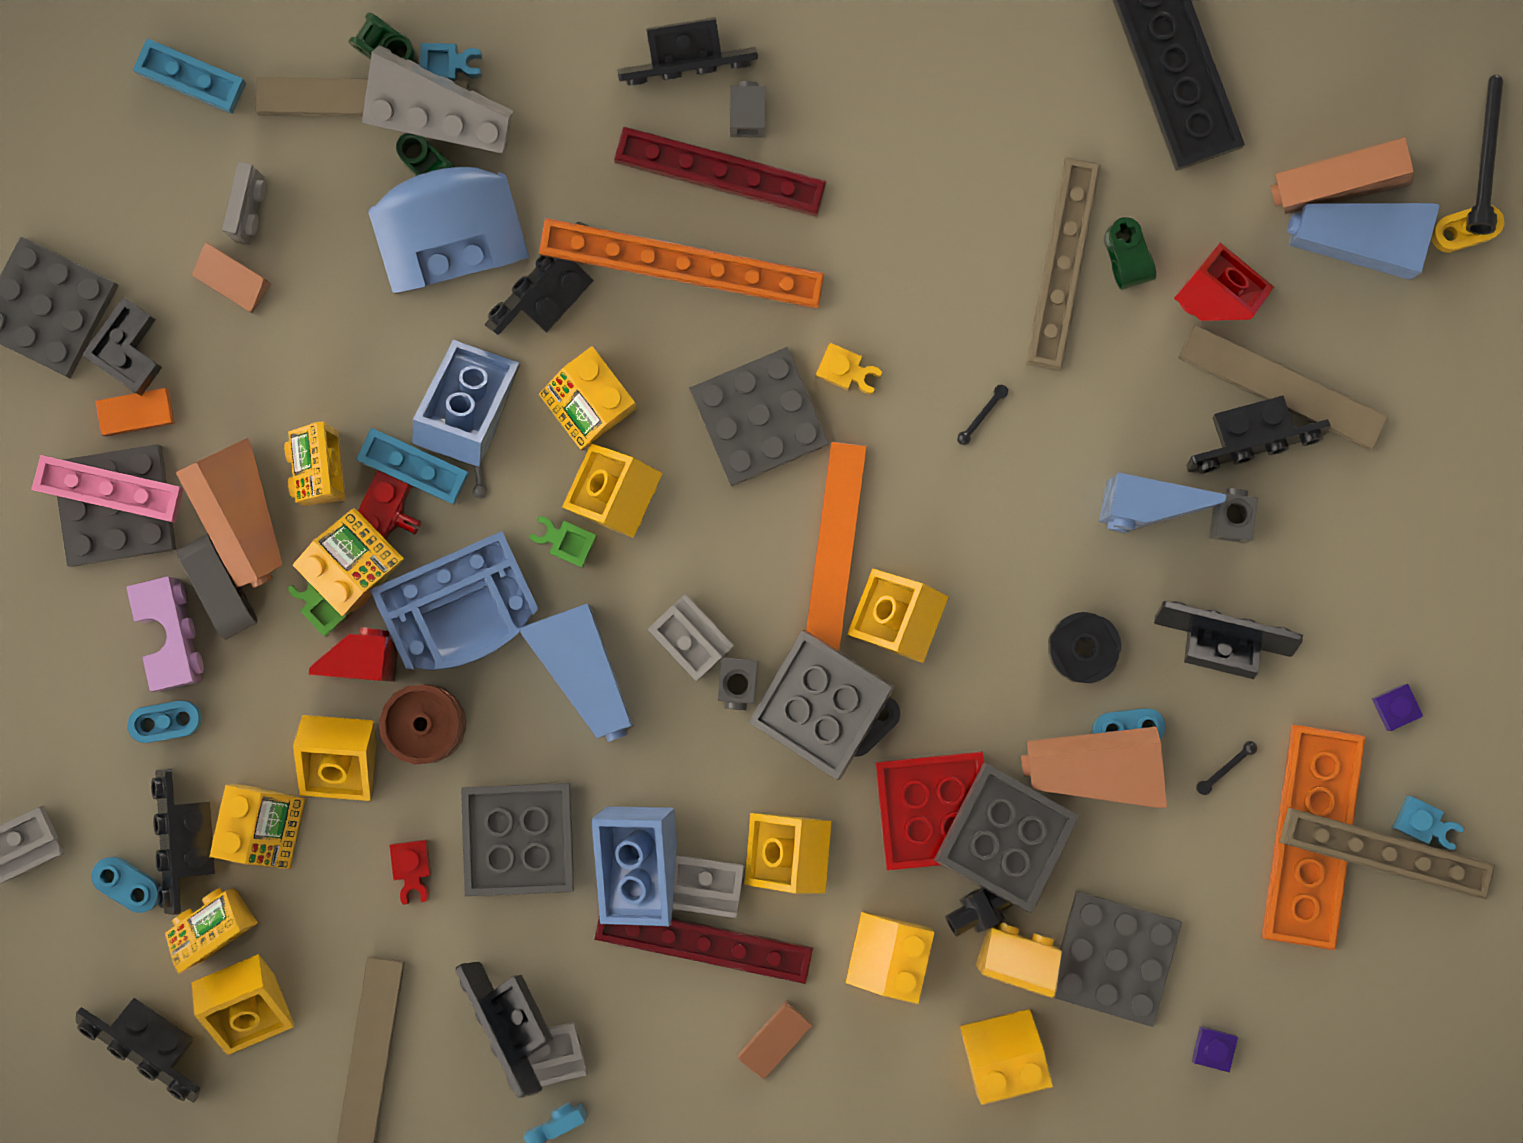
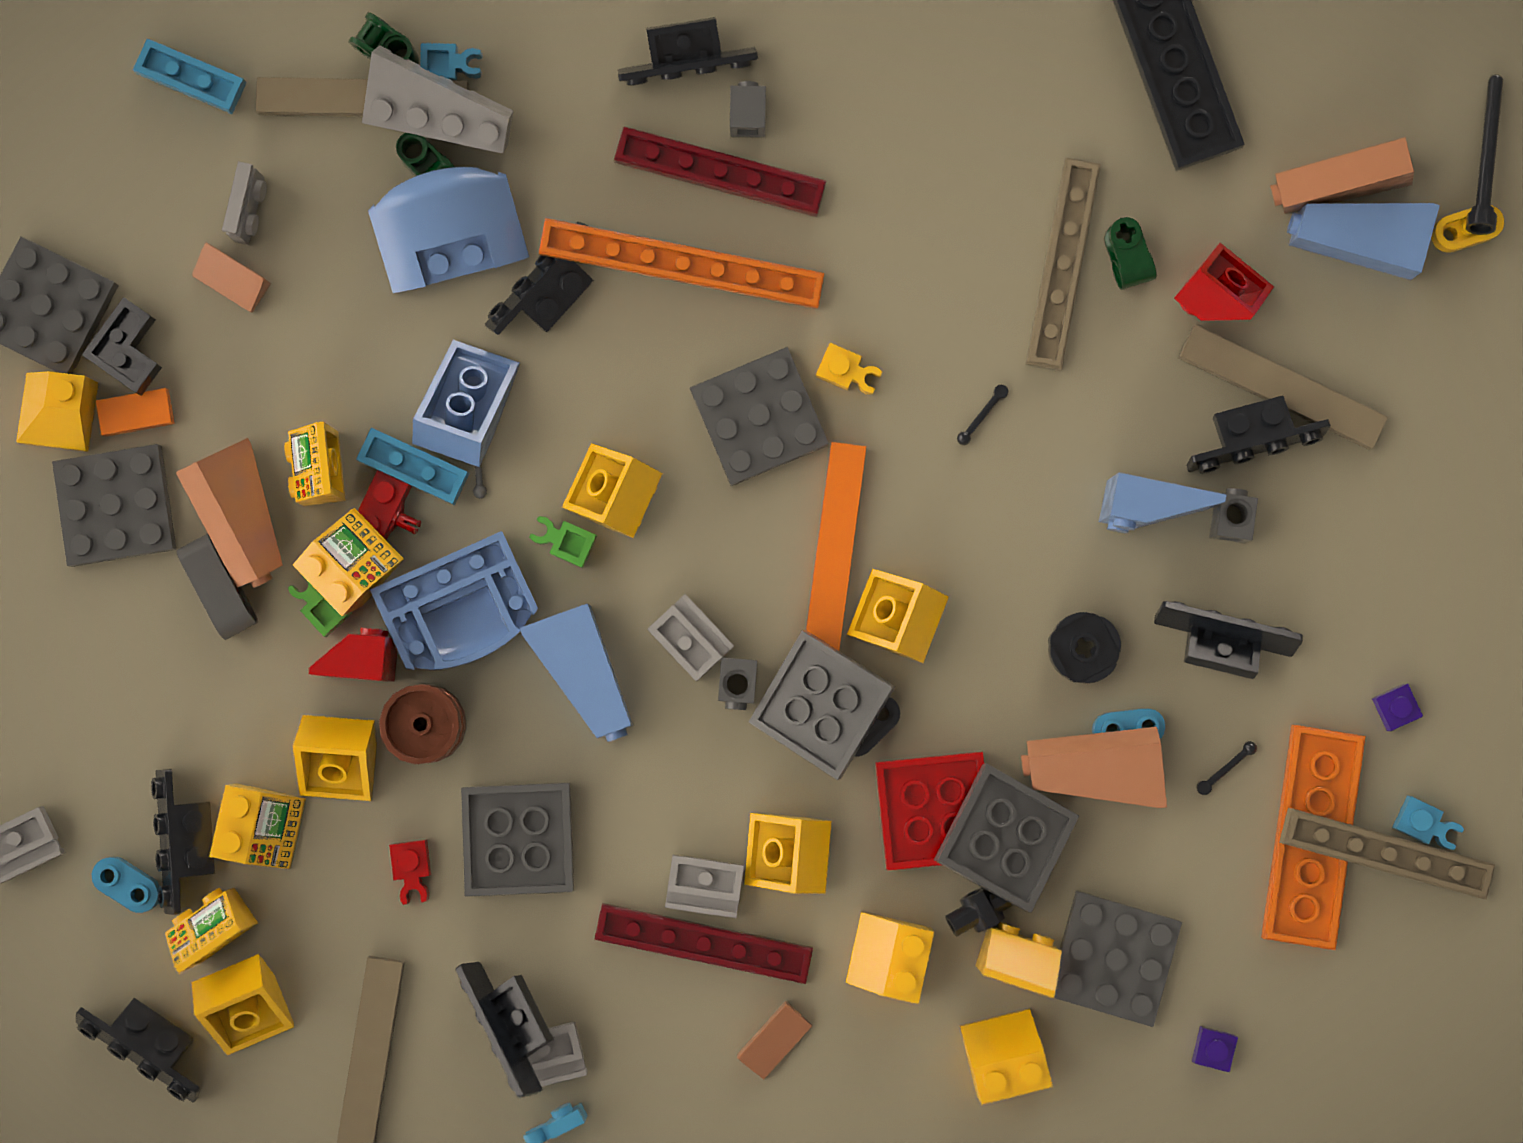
bright pink plate [32,455,184,523] -> none
lavender arch [126,576,204,692] -> none
dark azure plate [127,701,202,743] -> none
yellow slope [539,346,638,451] -> none
medium blue slope [592,807,677,926] -> none
none -> yellow slope [16,371,99,452]

